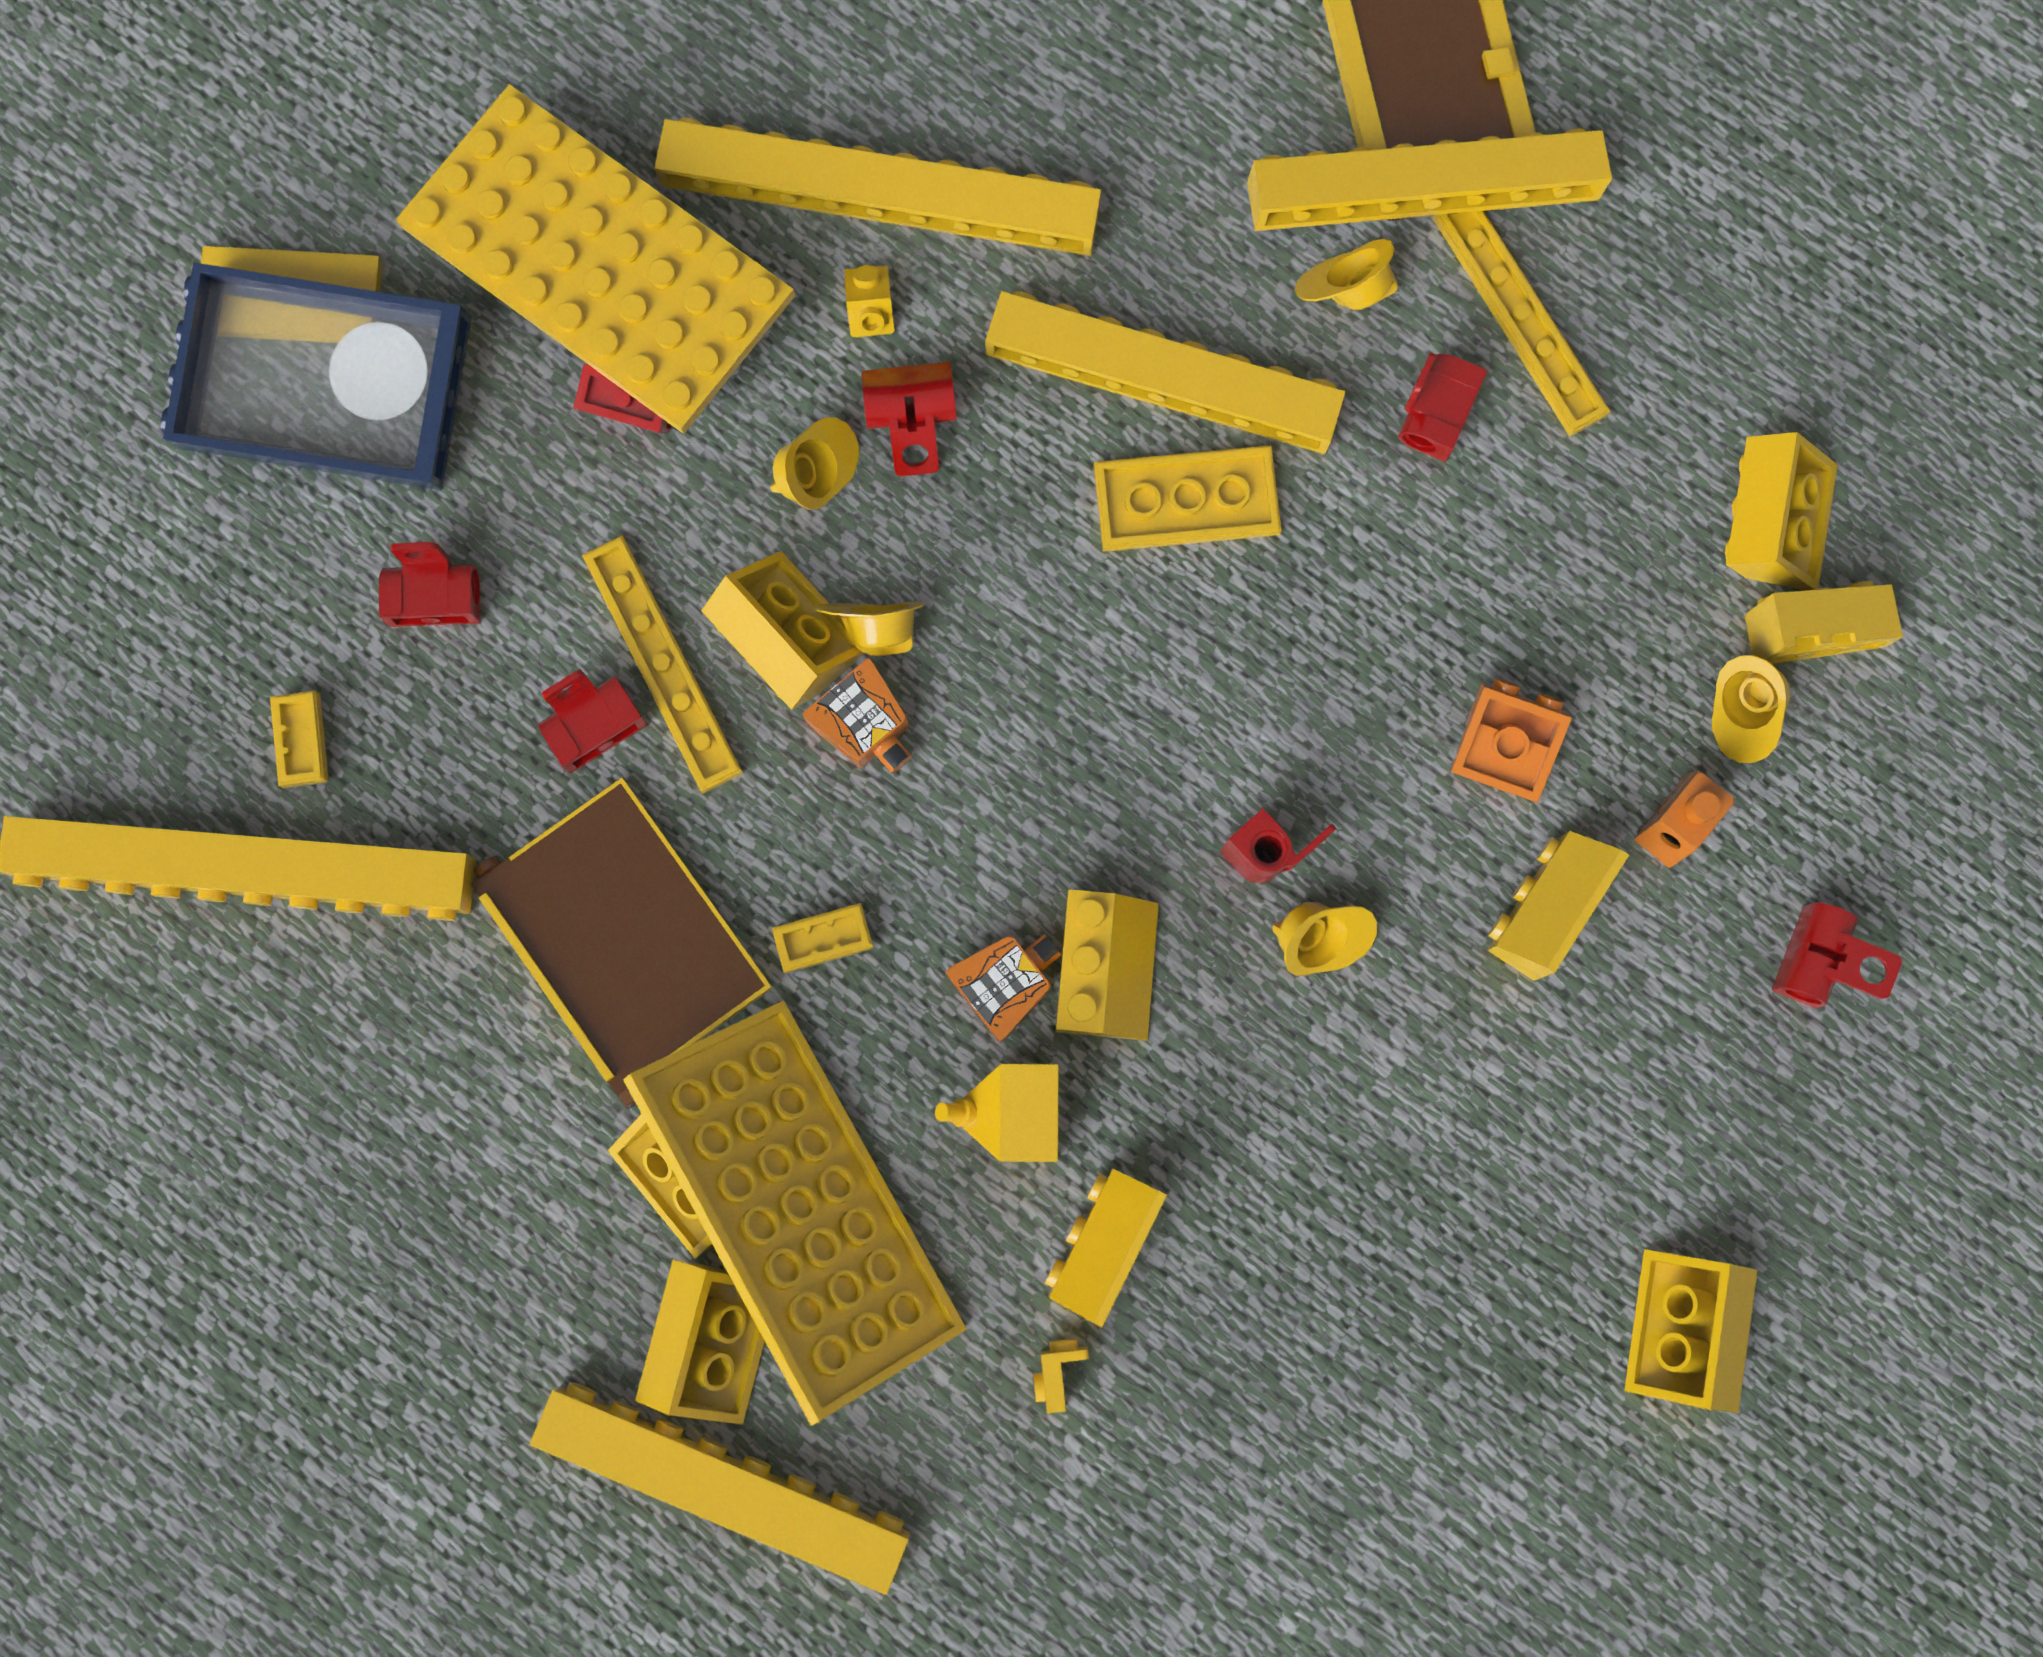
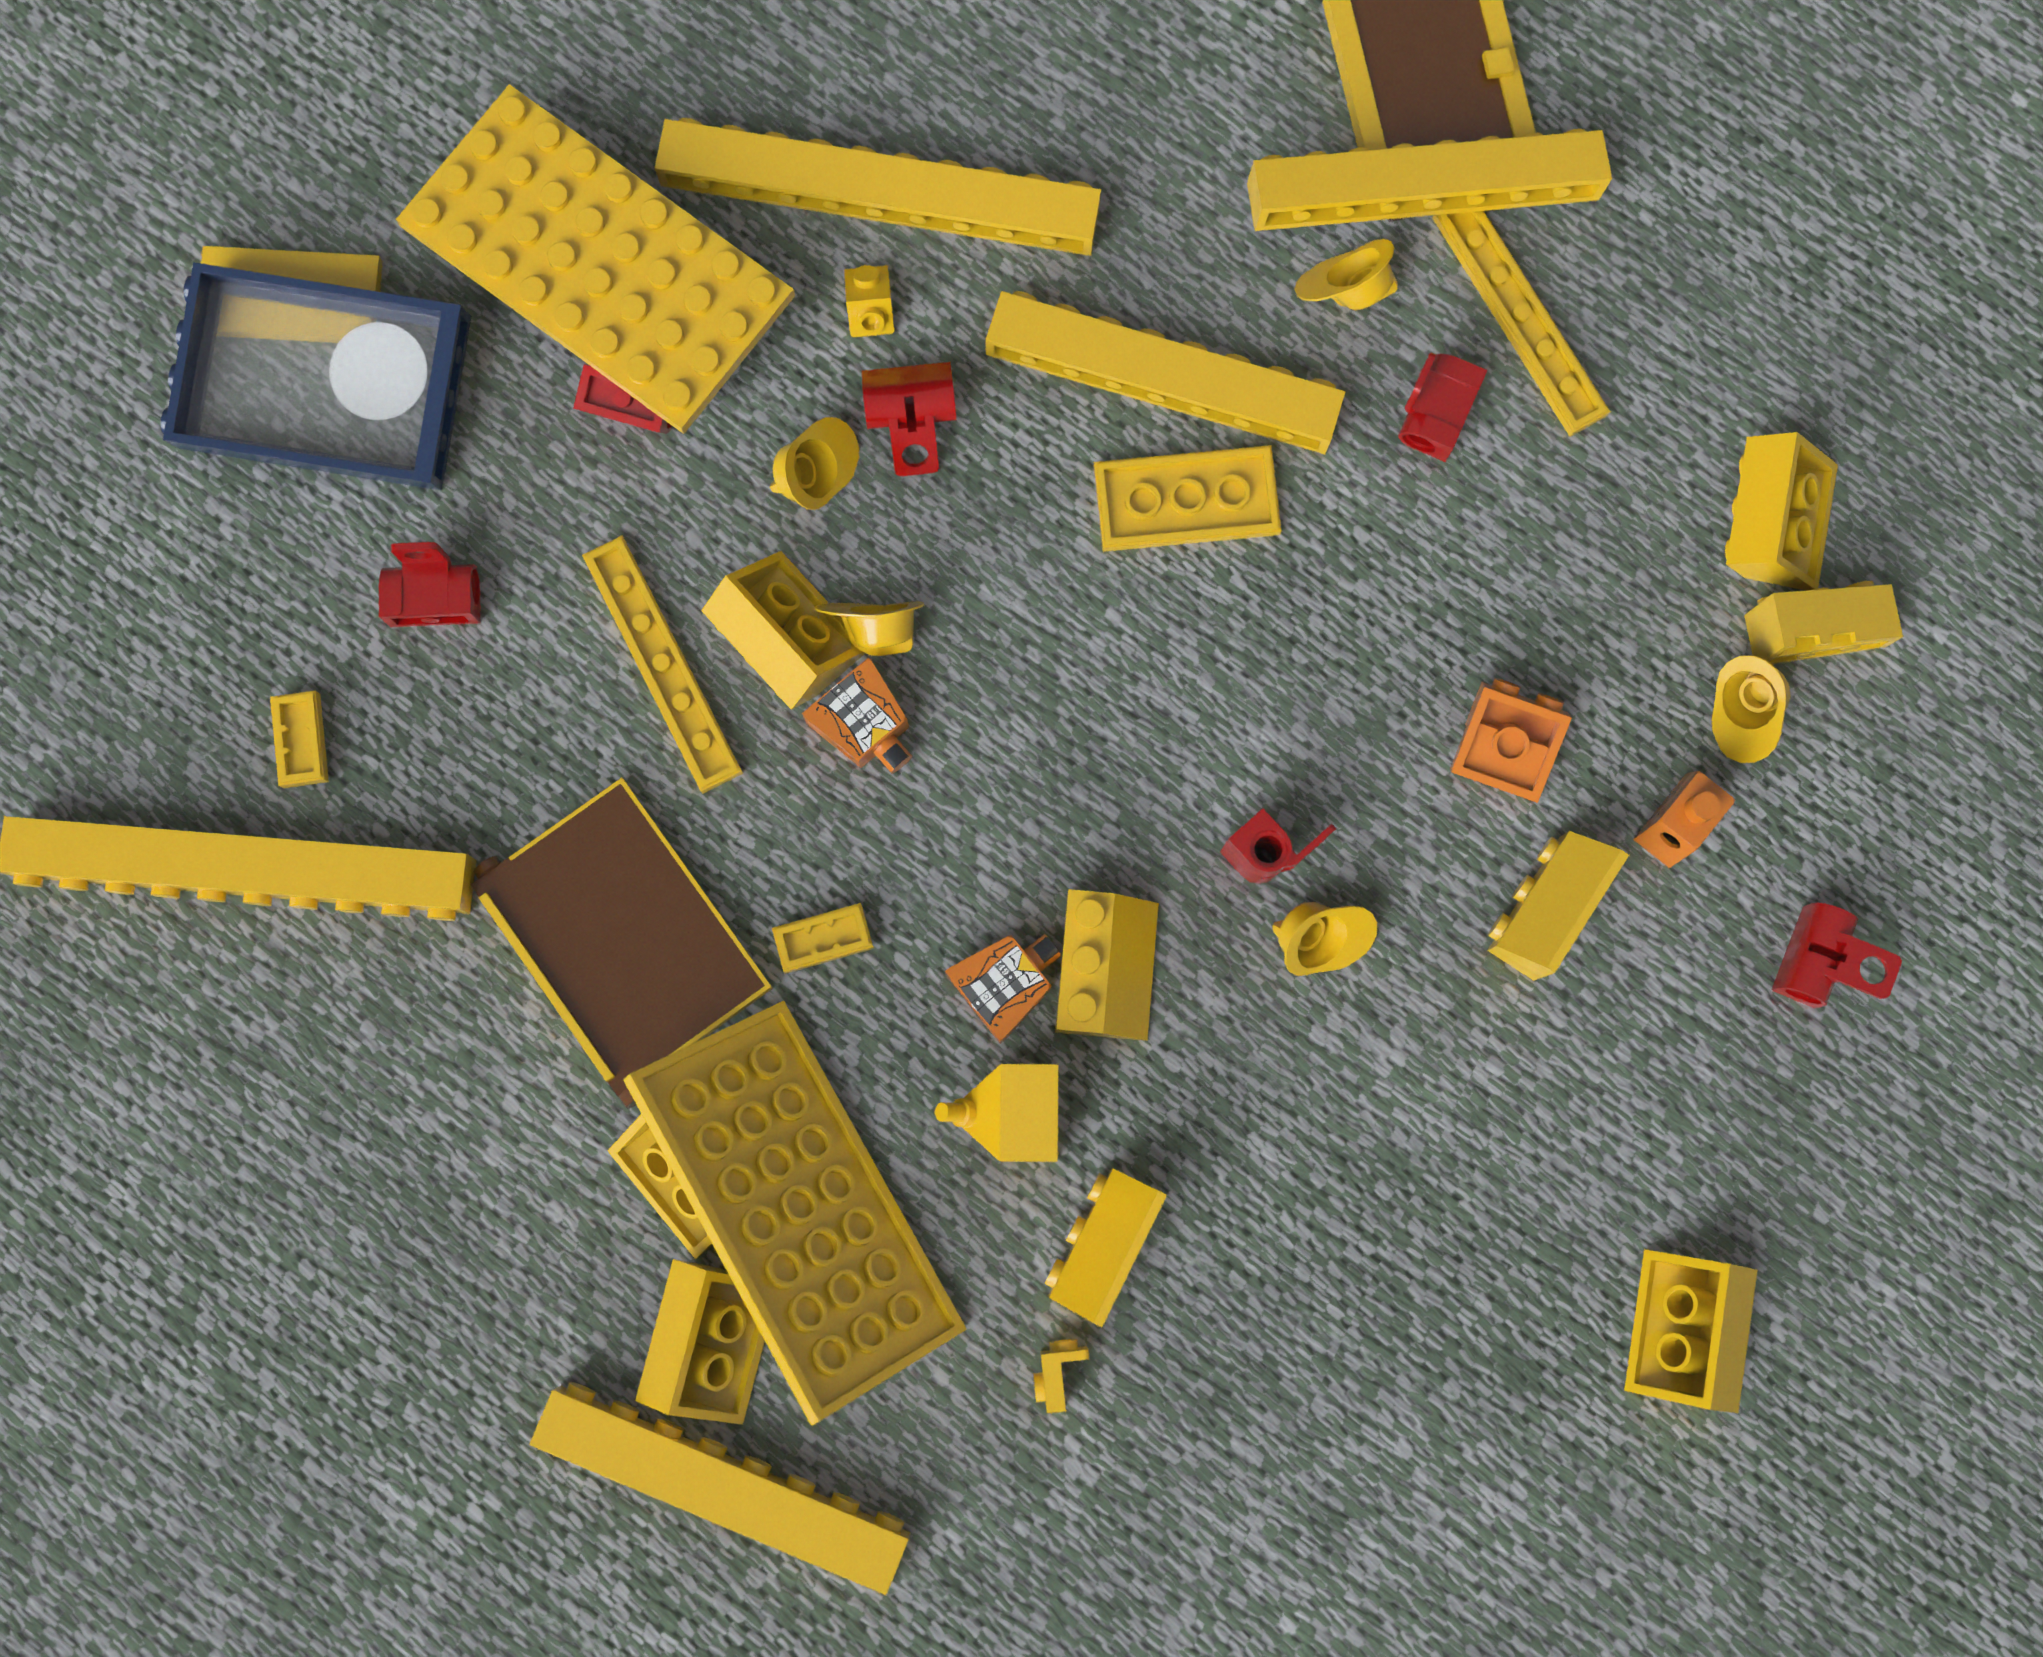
red piece [537,669,648,774] -> none

